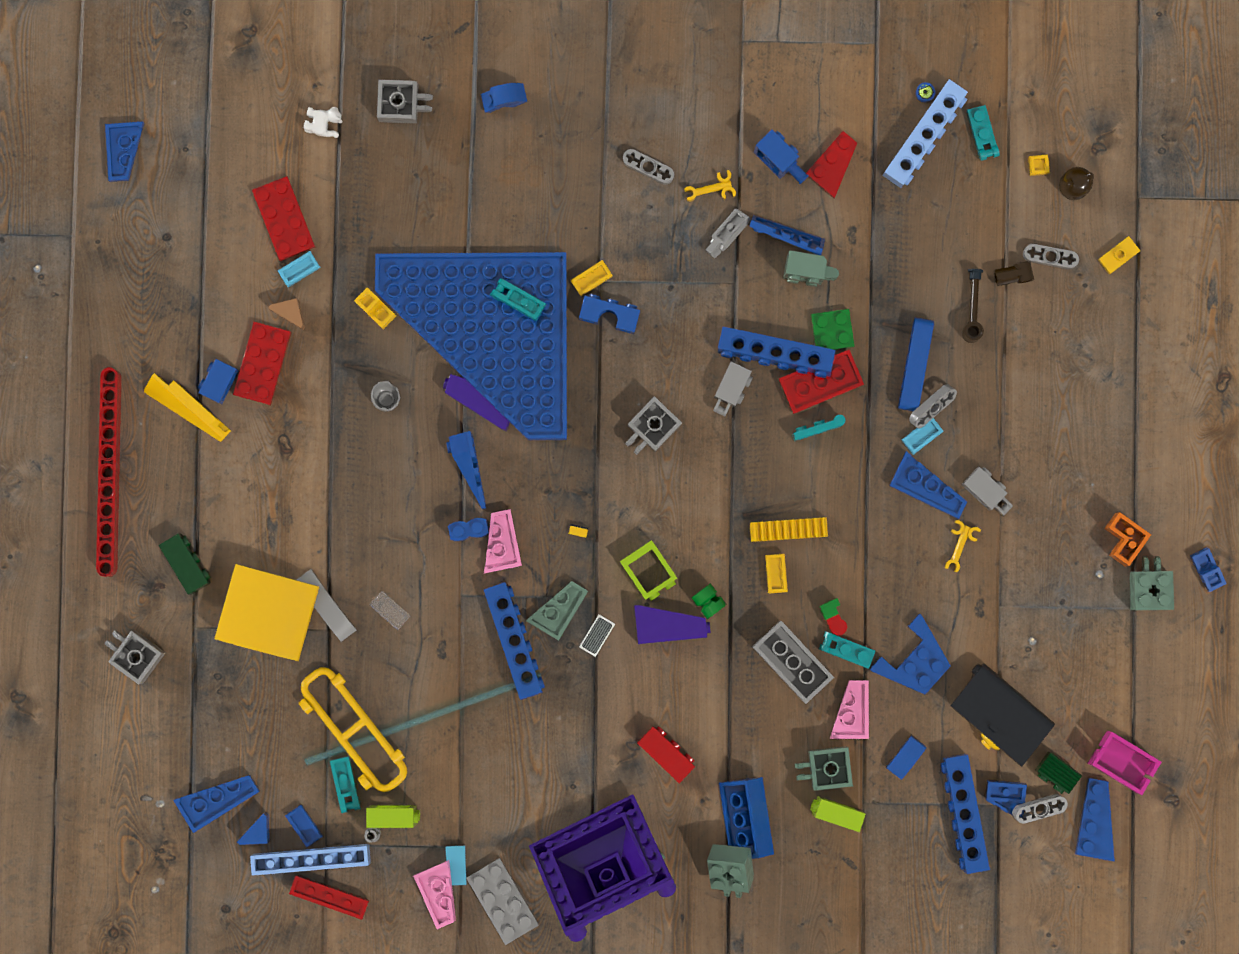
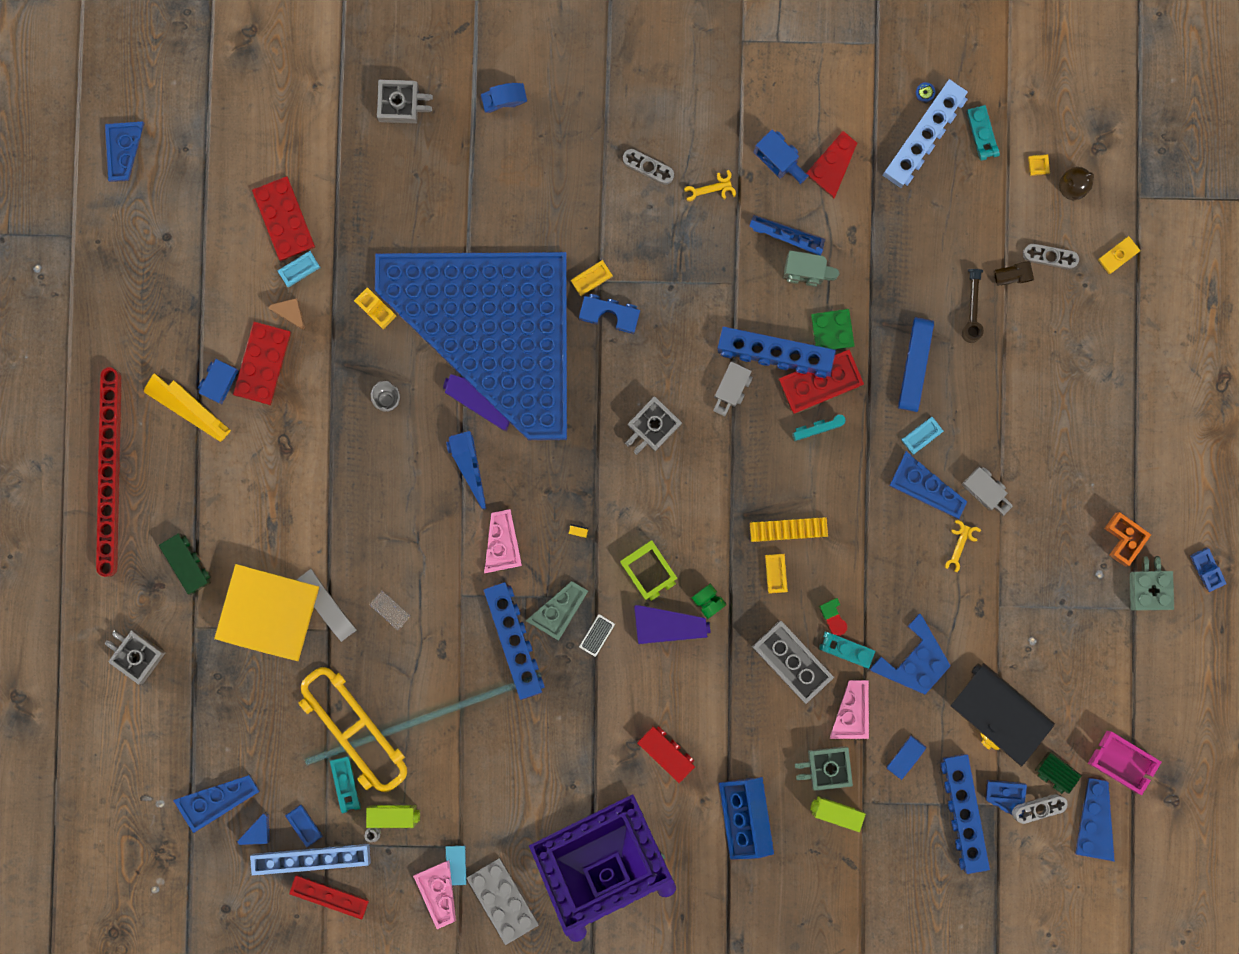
white animal [304,107,343,138] -> none
blue brick [448,518,489,542] -> none
teal plate [490,278,546,321] -> none
light grey hinge [706,208,751,258] -> none
sand green hinge [707,844,754,898] -> none
light grey beam [909,384,957,428] -> none

